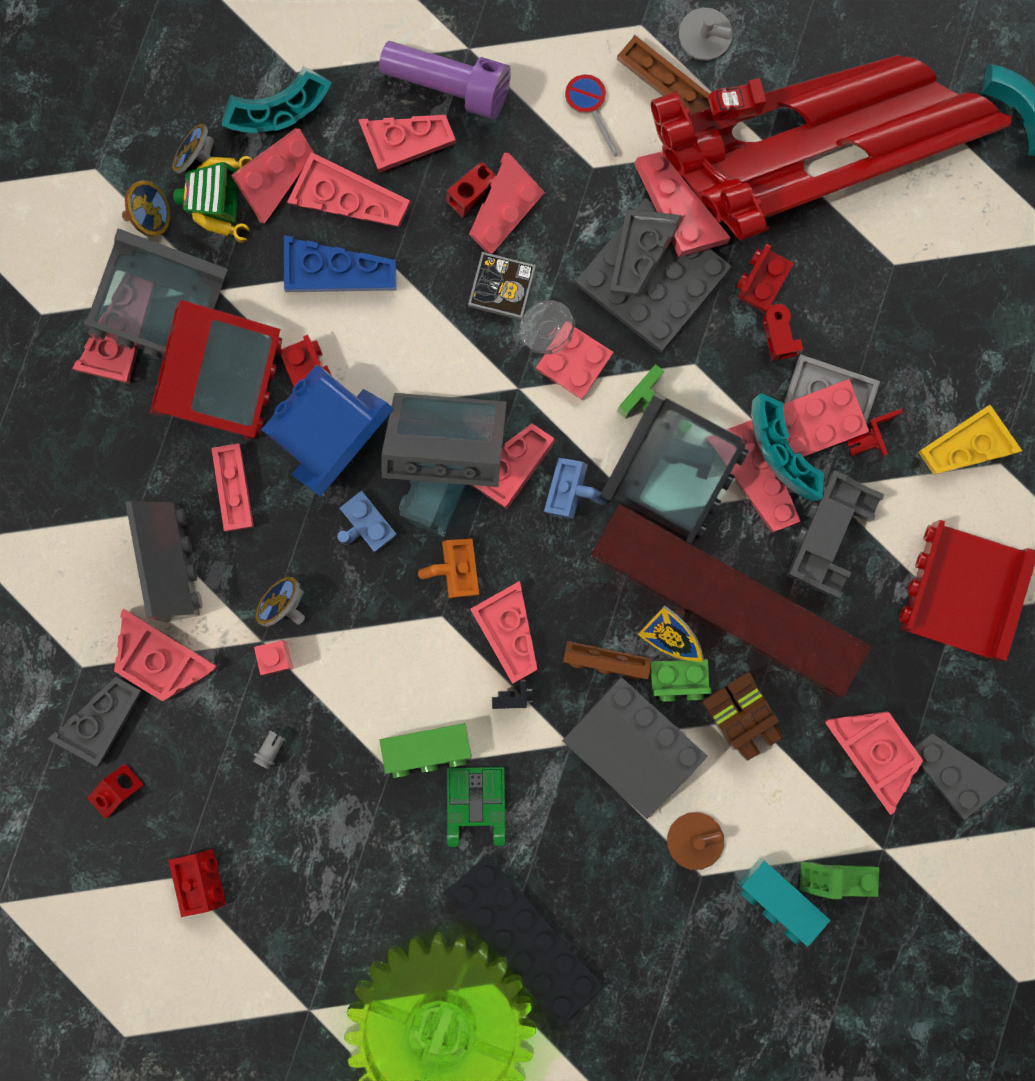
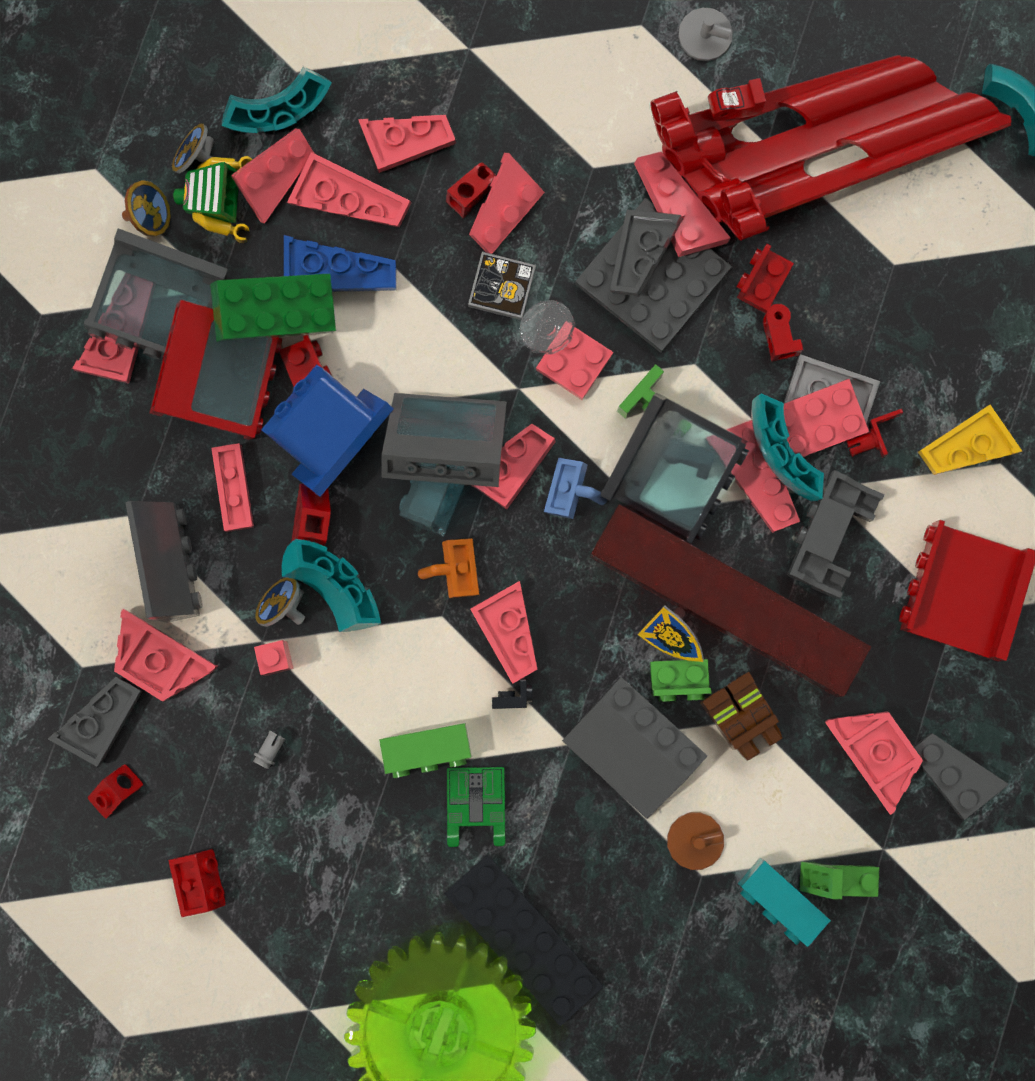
medium blue plate [337,491,397,553] -> none
medium lavender piece [379,41,511,120] -> none
dark orange plate [563,641,651,680] -> none
piece [565,74,618,157] -> none
dark orange plate [617,35,710,114] -> none
none -> green brick [210,274,336,342]
none -> teal brick [282,539,381,632]
none -> red slope [291,483,331,546]

